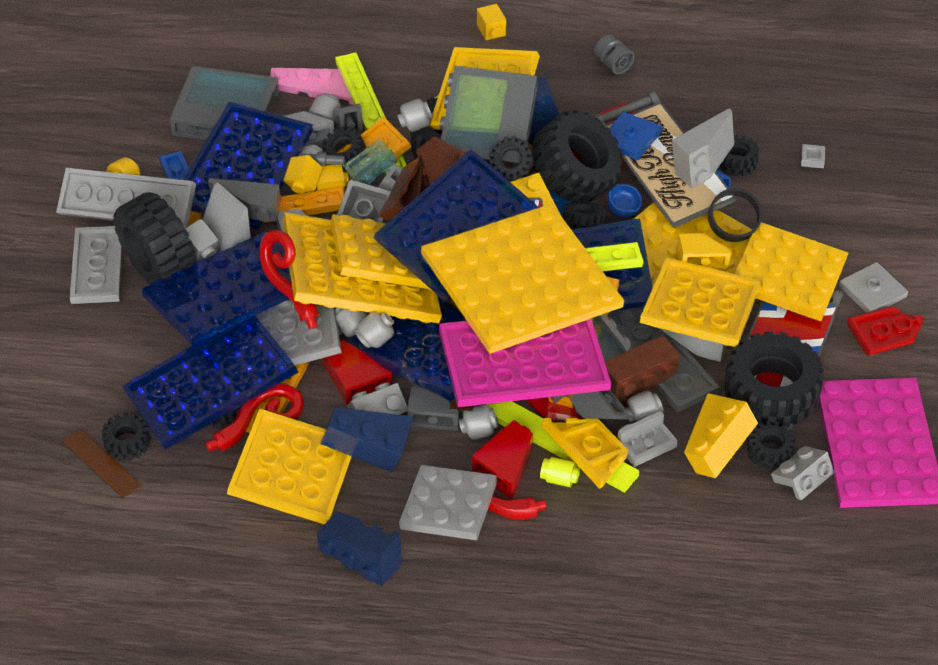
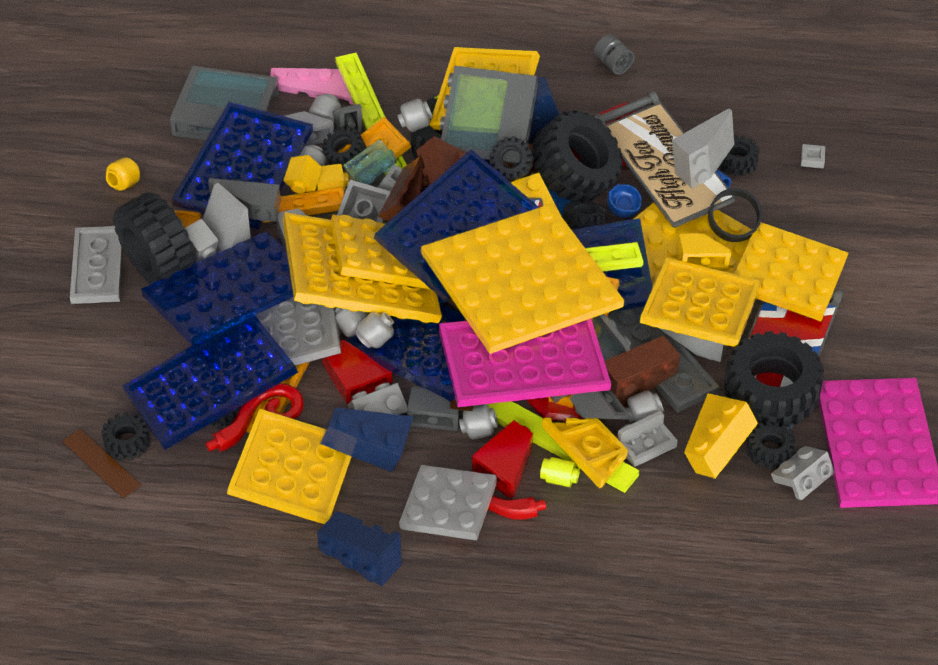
light grey plate [56,168,196,228] -> none
blue plate [159,151,194,182] -> none
red plant [259,230,319,330] -> none
dark grey bar [298,152,345,166] -> none
yellow brick [477,4,506,41] -> none
blue plate [609,112,663,160] -> none
light grey plate [839,262,908,313] -> none
red tile [847,306,924,356] -> none

